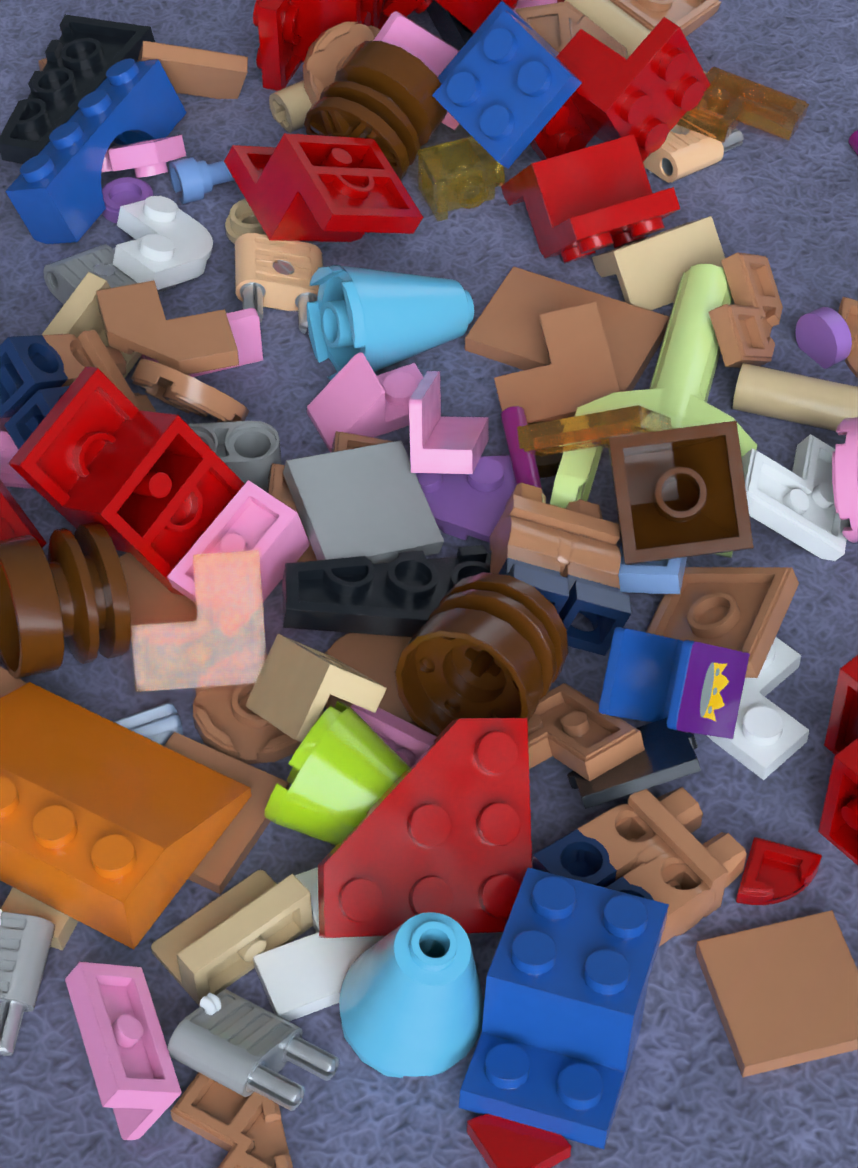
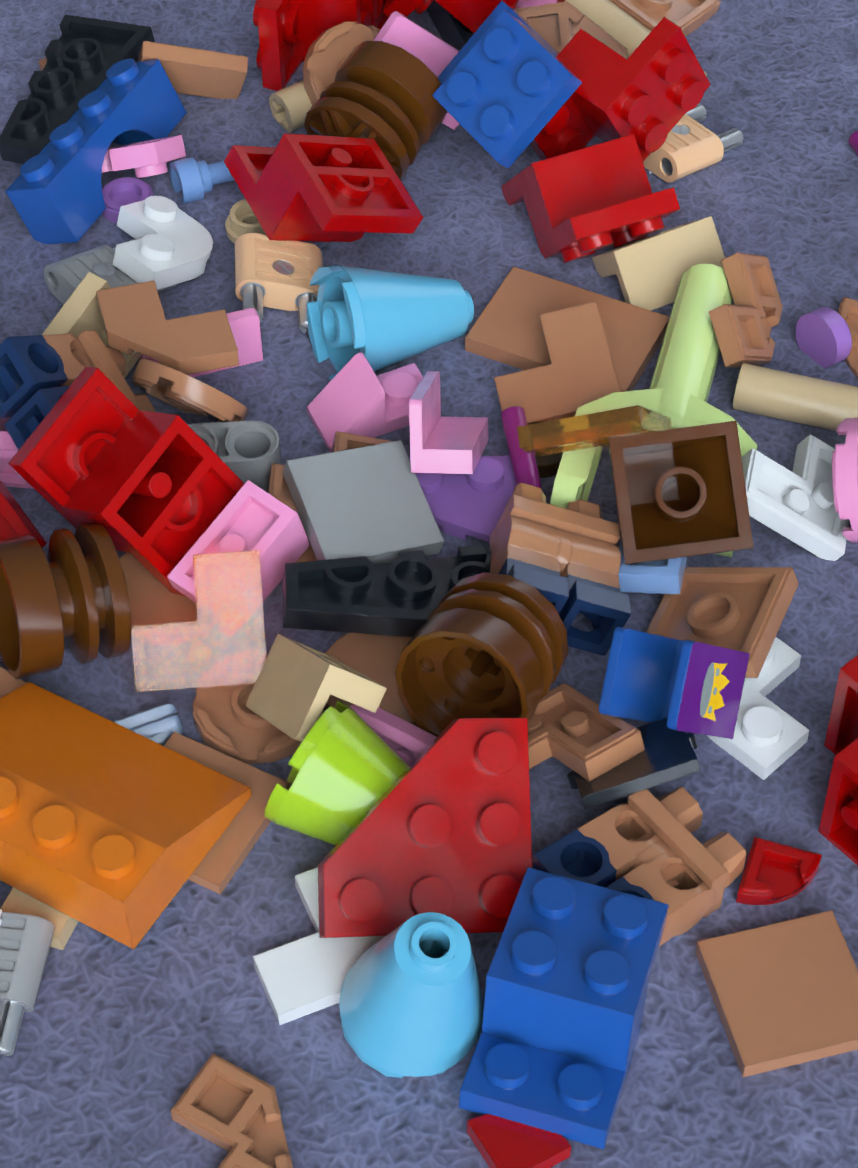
bright pink panel [65,962,182,1140] -> none
tan panel [151,870,313,1007] -> none
light grey piece [167,989,339,1111] -> none
clear yellow brick [418,136,505,222] -> none
clear orange tile [677,67,809,142] -> none

